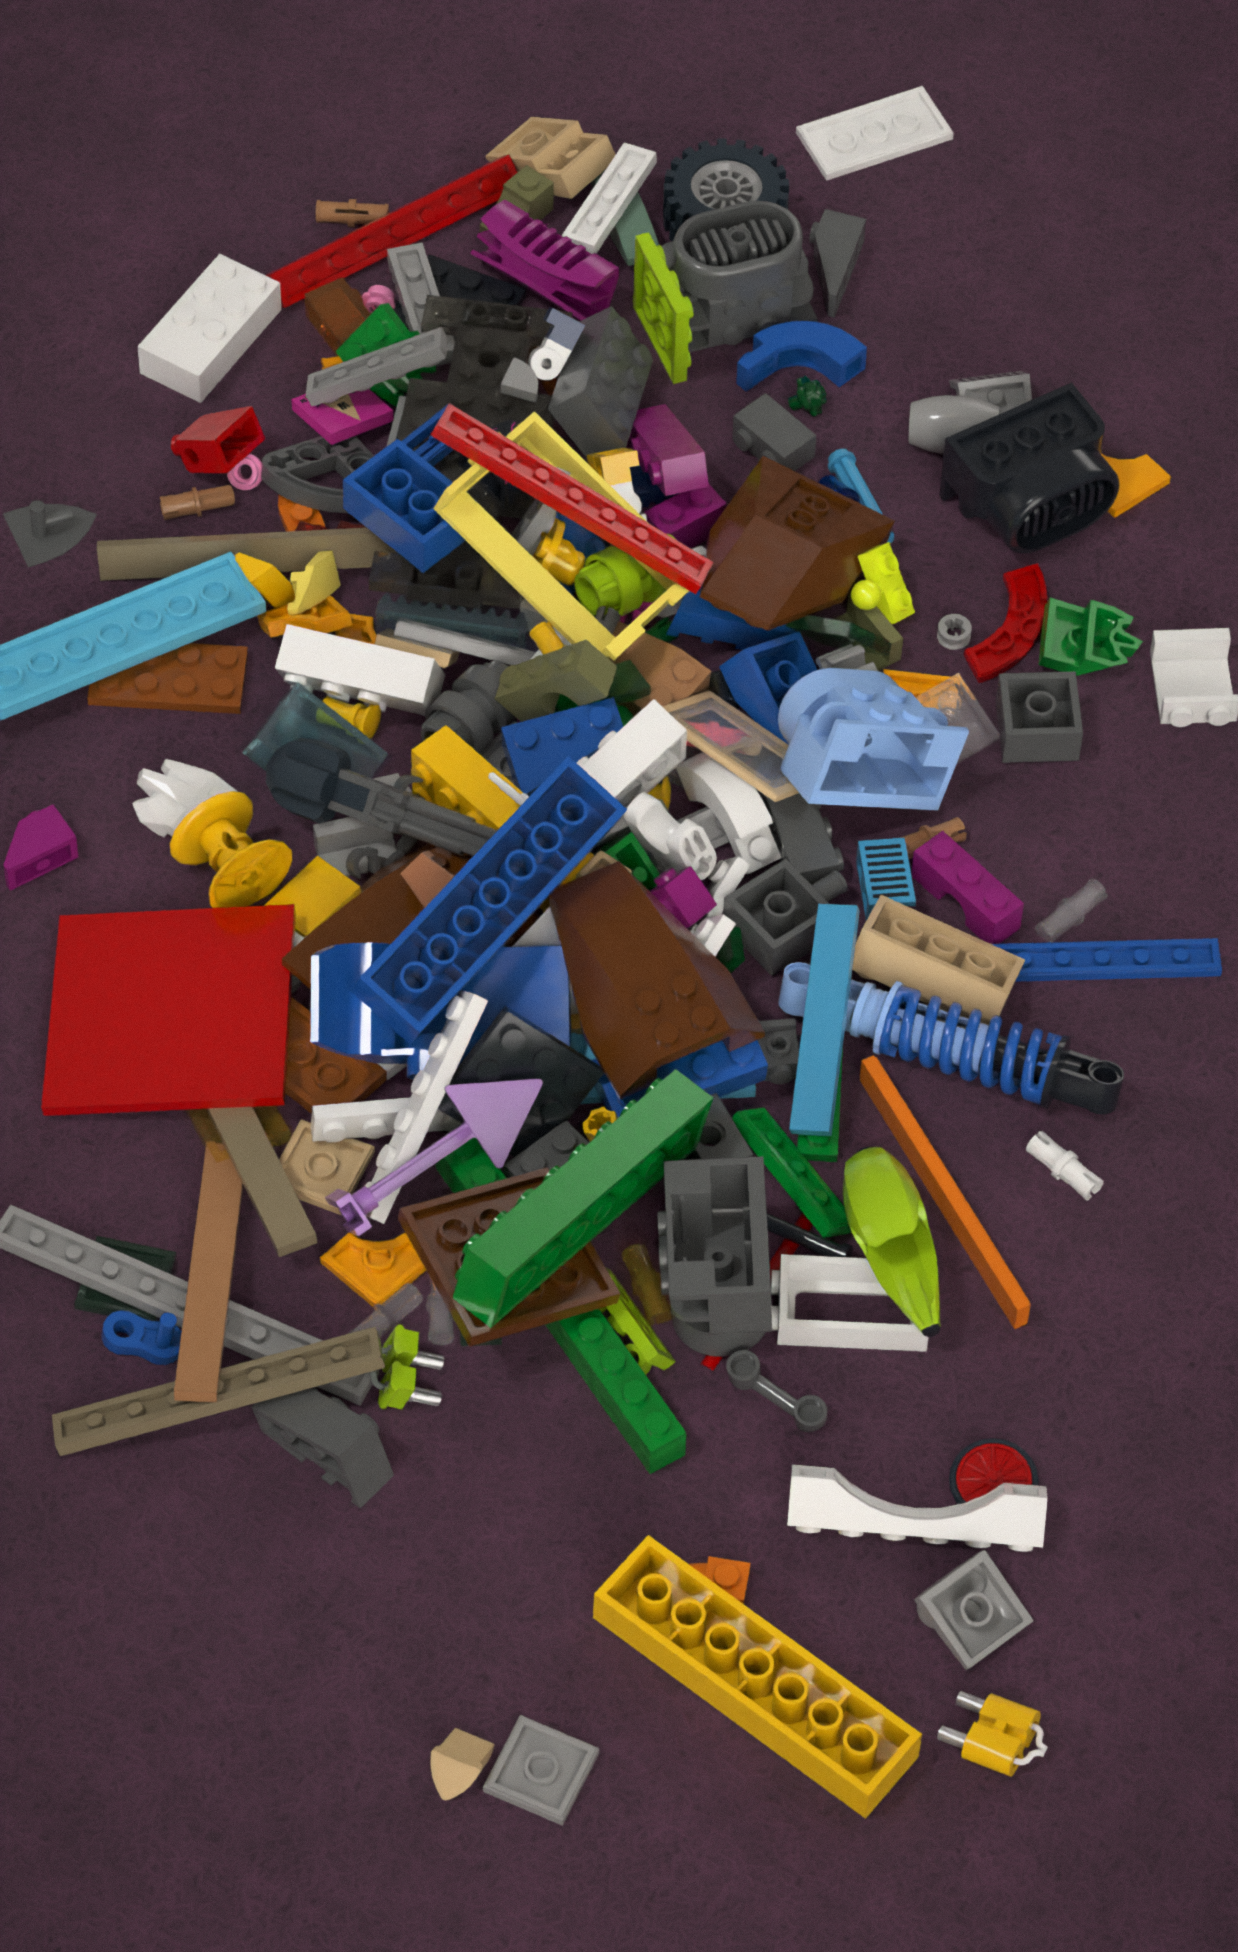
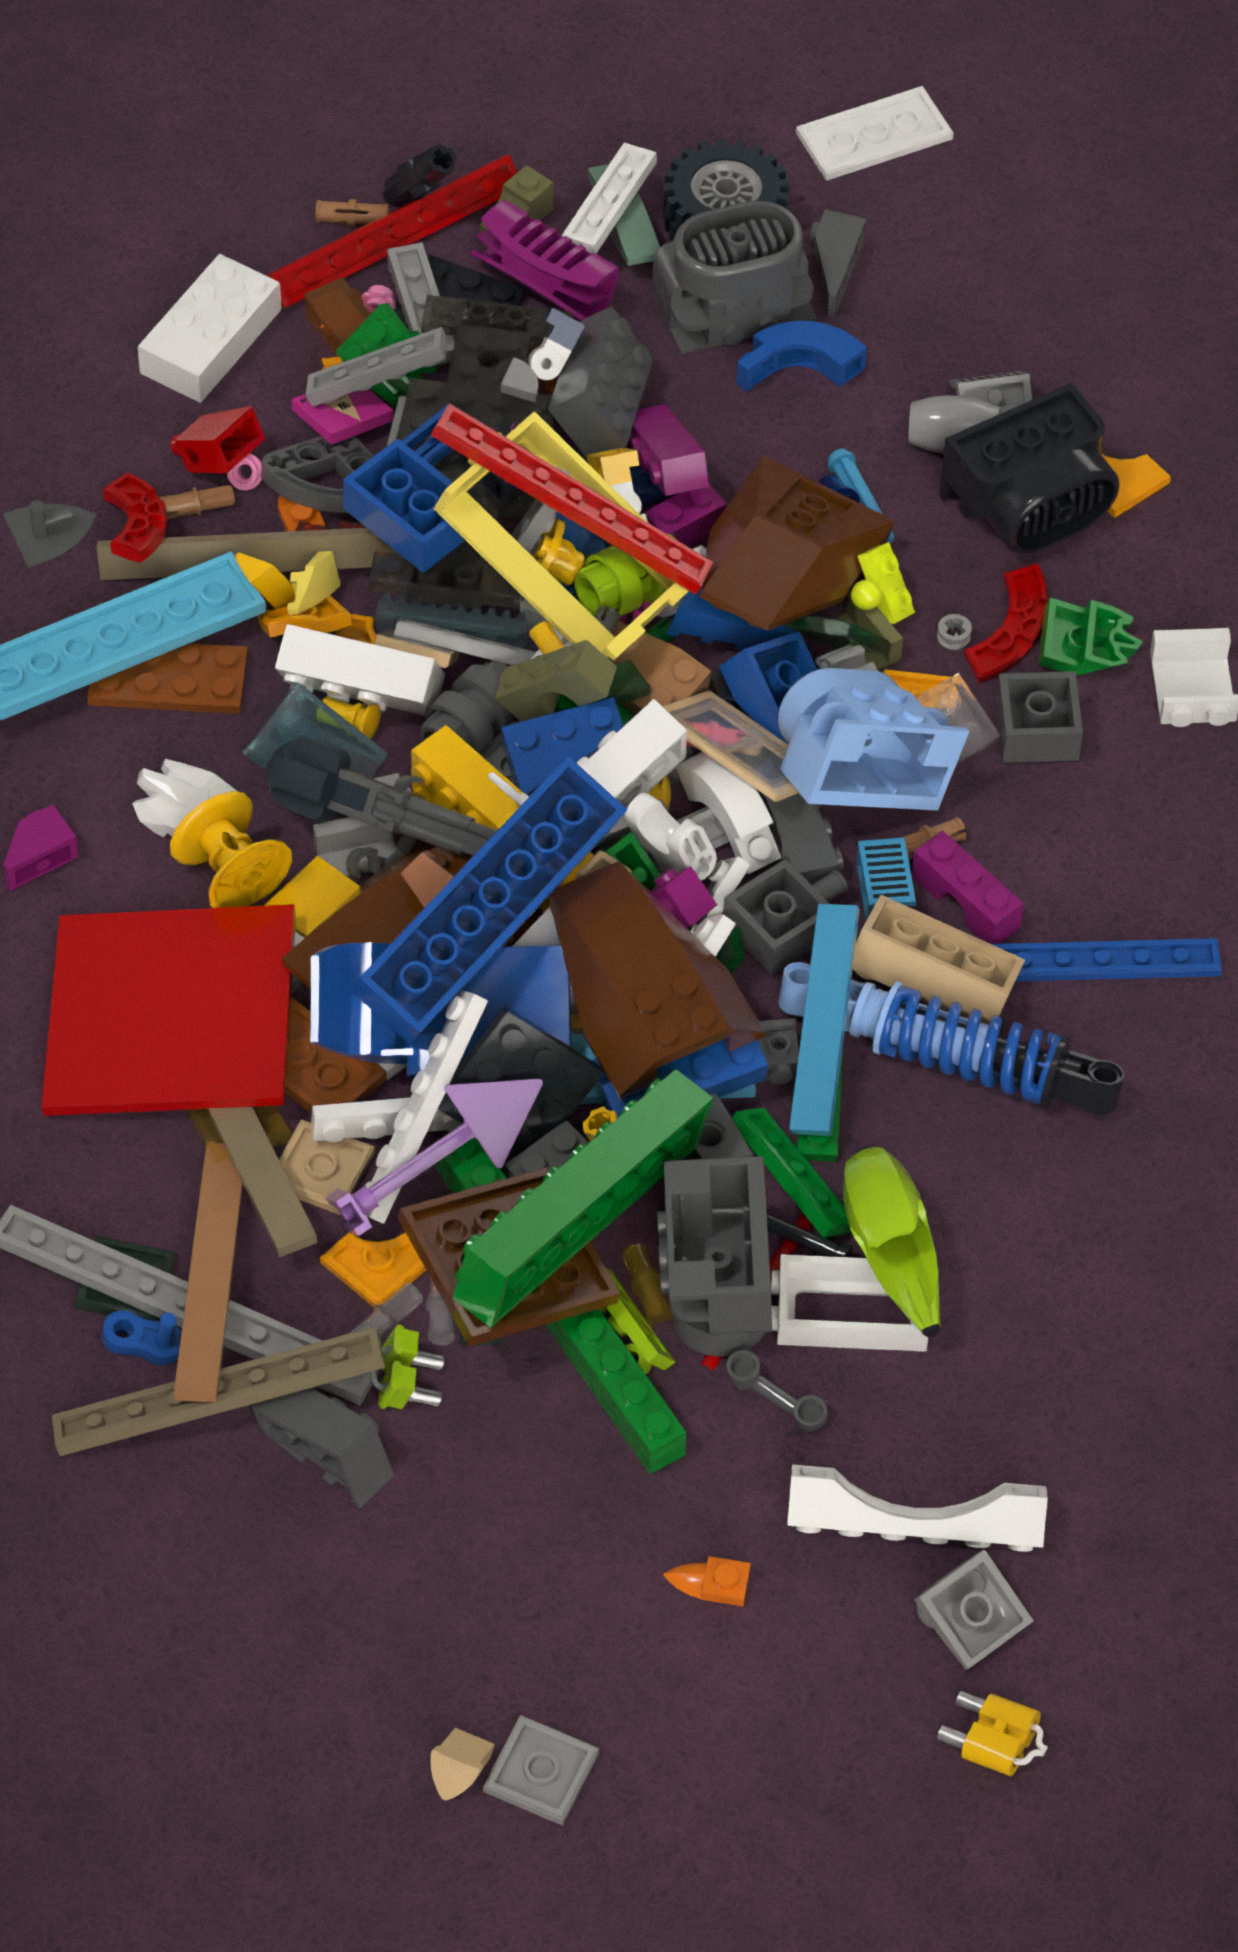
tan slope [486,117,616,199] -> none
yellow brick [593,1535,922,1819] -> none
lime plate [633,232,694,384] -> none
dark grey brick [732,393,817,471] -> none
dark green plant [788,376,827,417] -> none
orange tile [859,1055,1031,1329] -> none
red wheel [949,1438,1039,1504] -> none
white pin [1026,1131,1103,1201] -> none
clear pin [1035,879,1108,942] -> none
none -> red tile [103,473,167,564]
none -> black piece [382,143,457,208]

